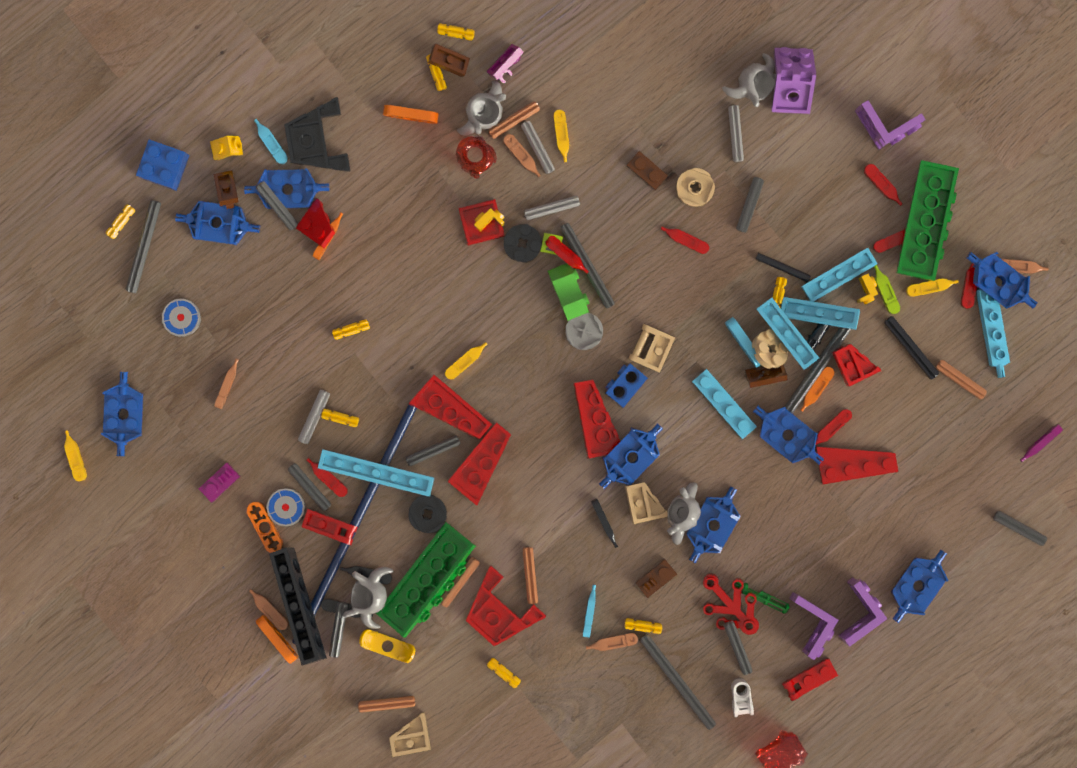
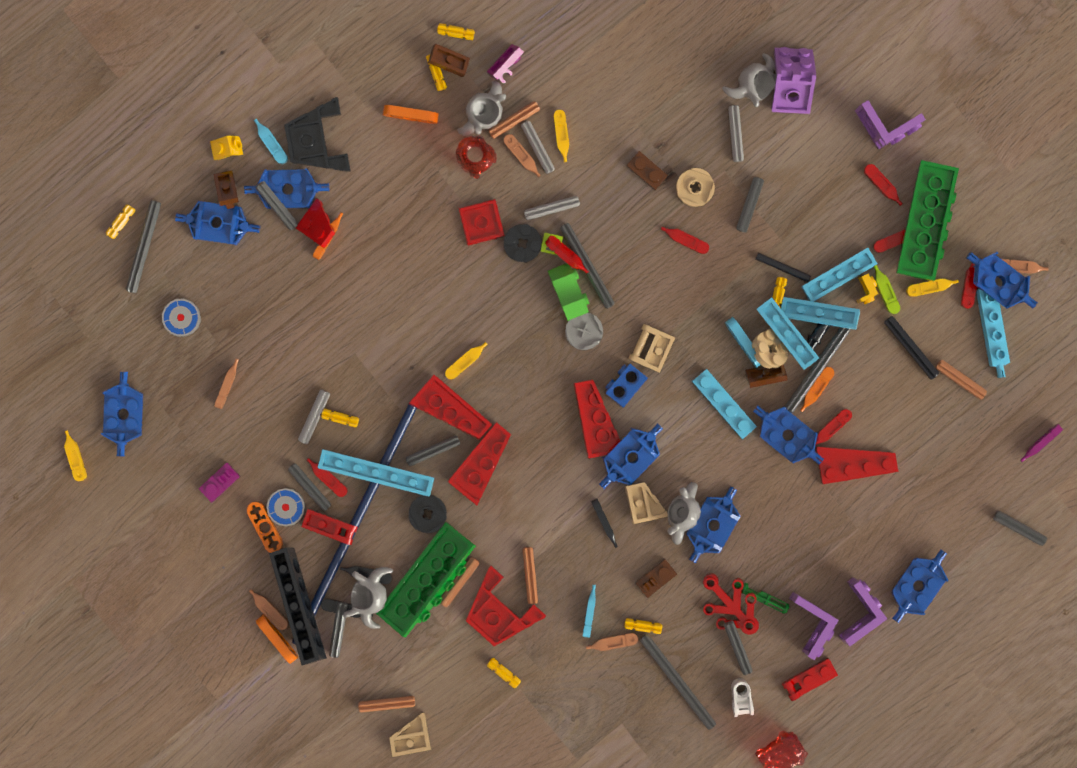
blue brick [136,140,190,191] -> none
yellow axle [332,319,370,340] -> none
yellow piece [359,629,415,663] -> none
yellow bracket [474,208,504,232] -> none
red wing [832,344,881,387] -> none

